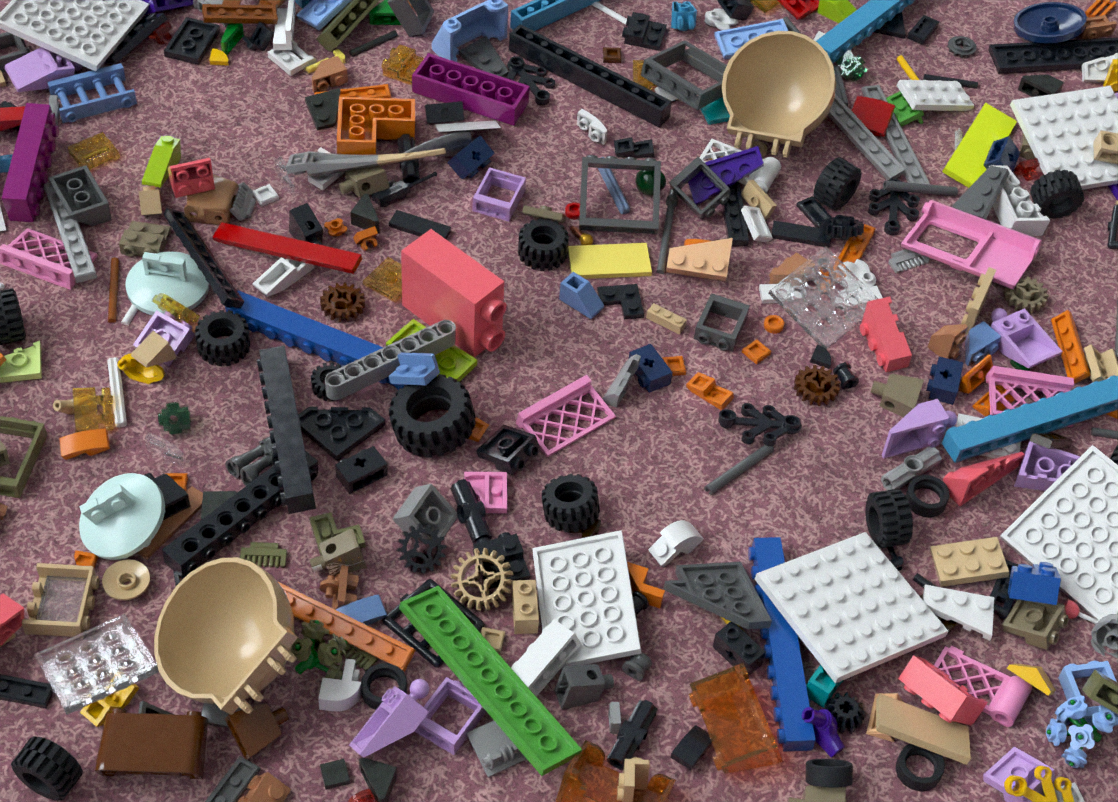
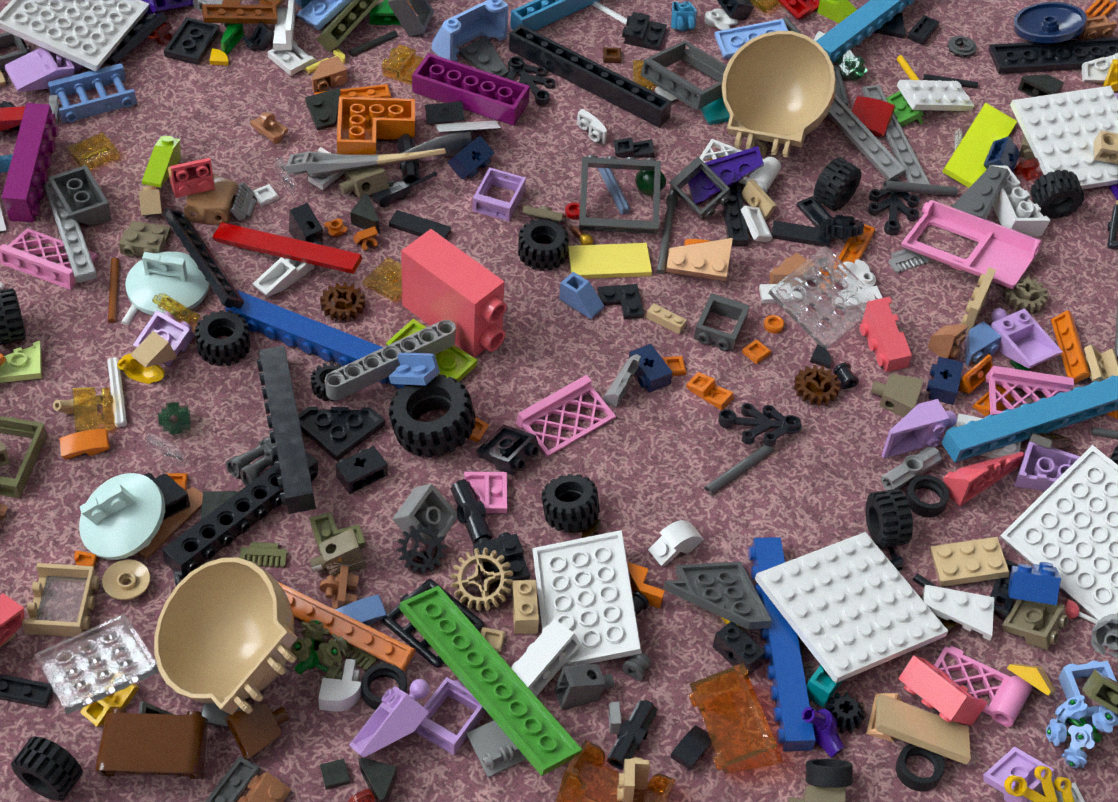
none -> nougat hips [250,112,288,144]

